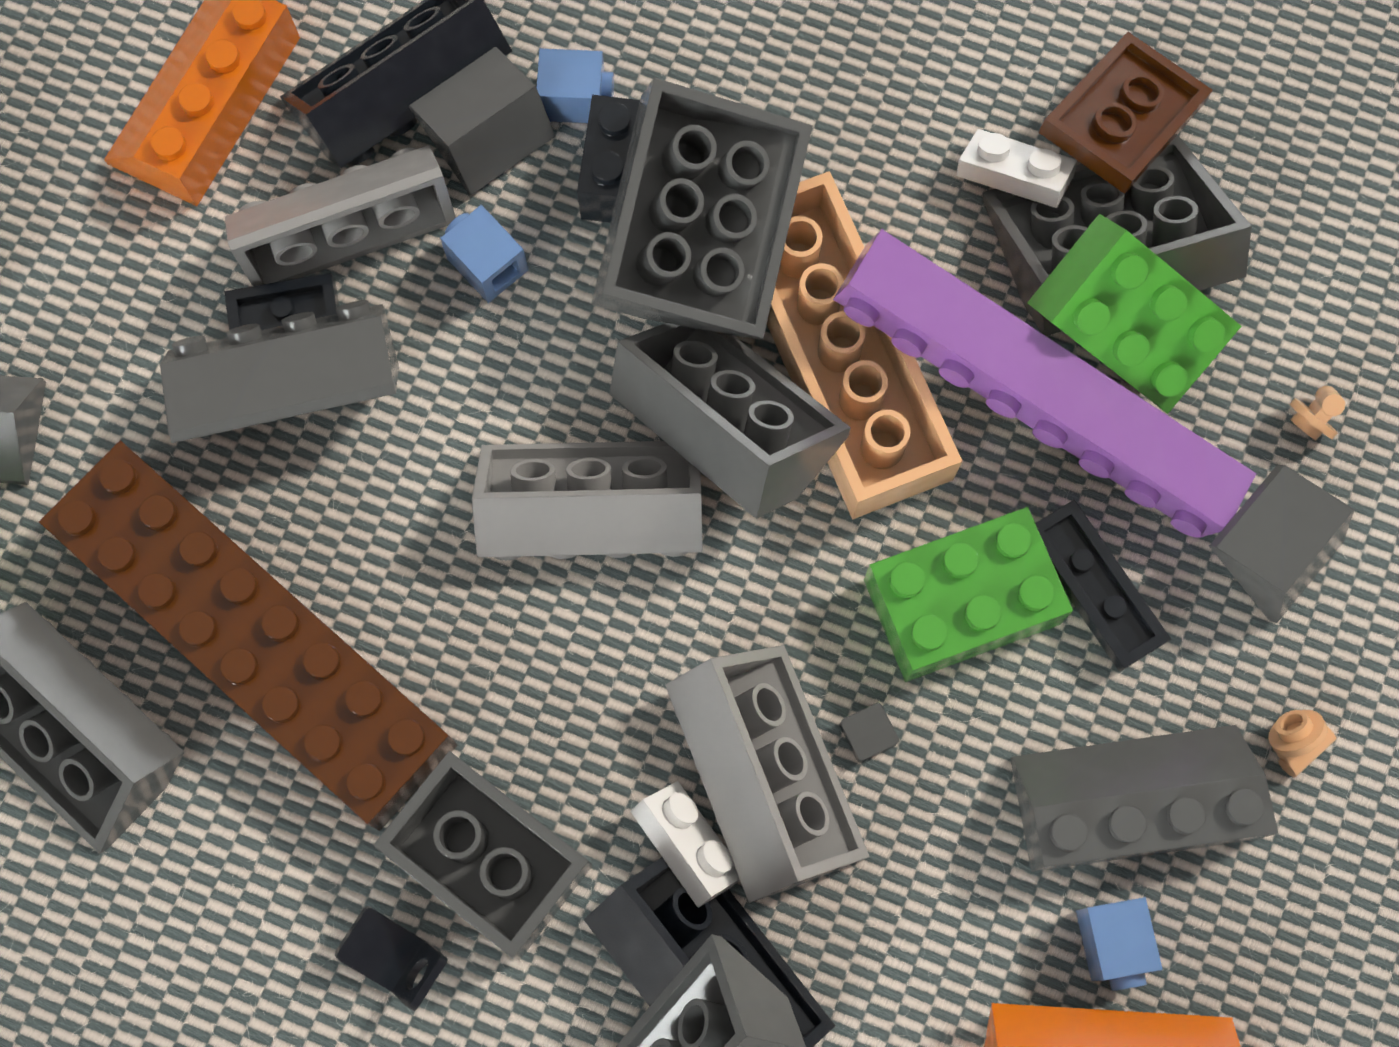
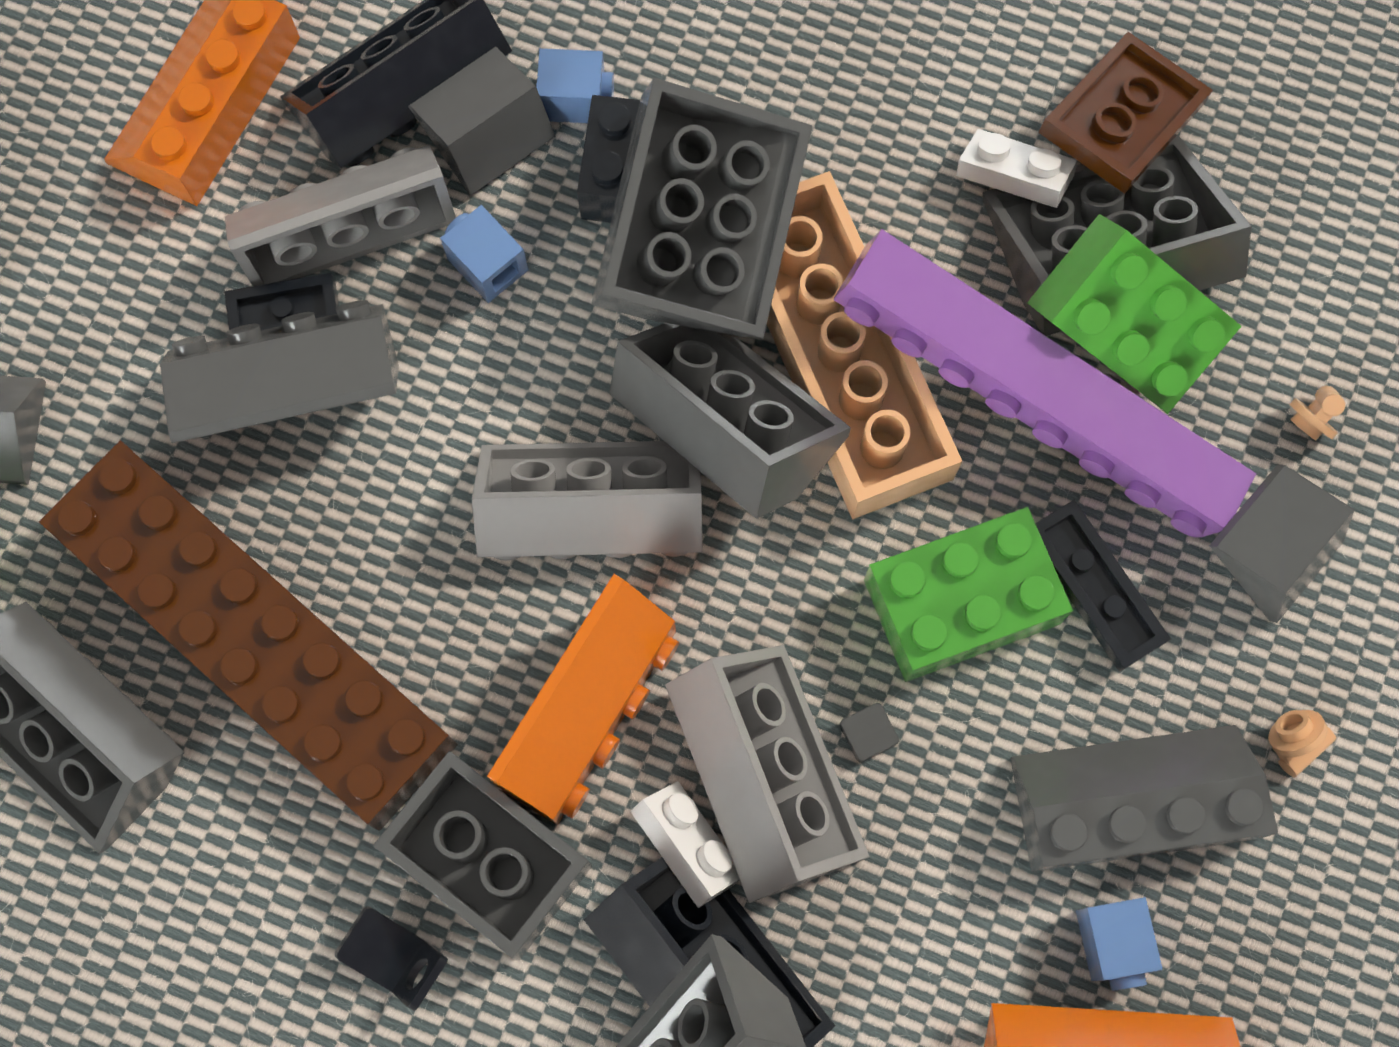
none -> orange slope [487,574,679,825]

